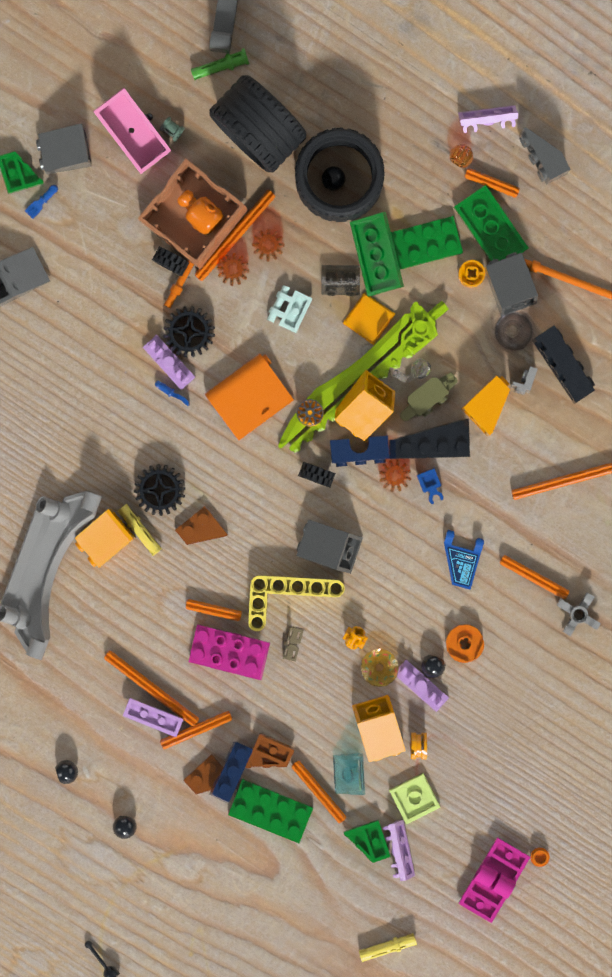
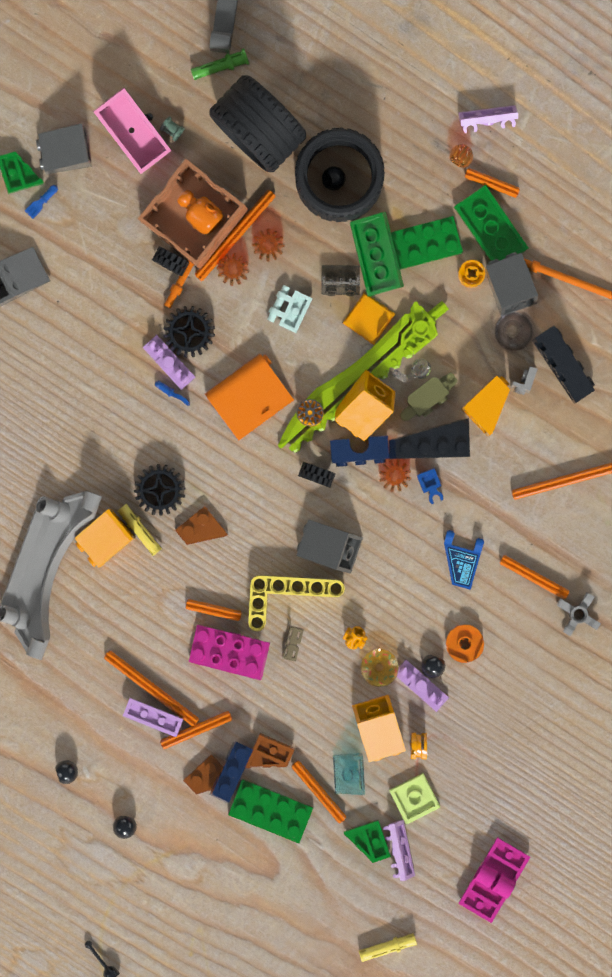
dark grey slope [519,127,571,185] -> none
orange plate [530,847,550,867] -> none

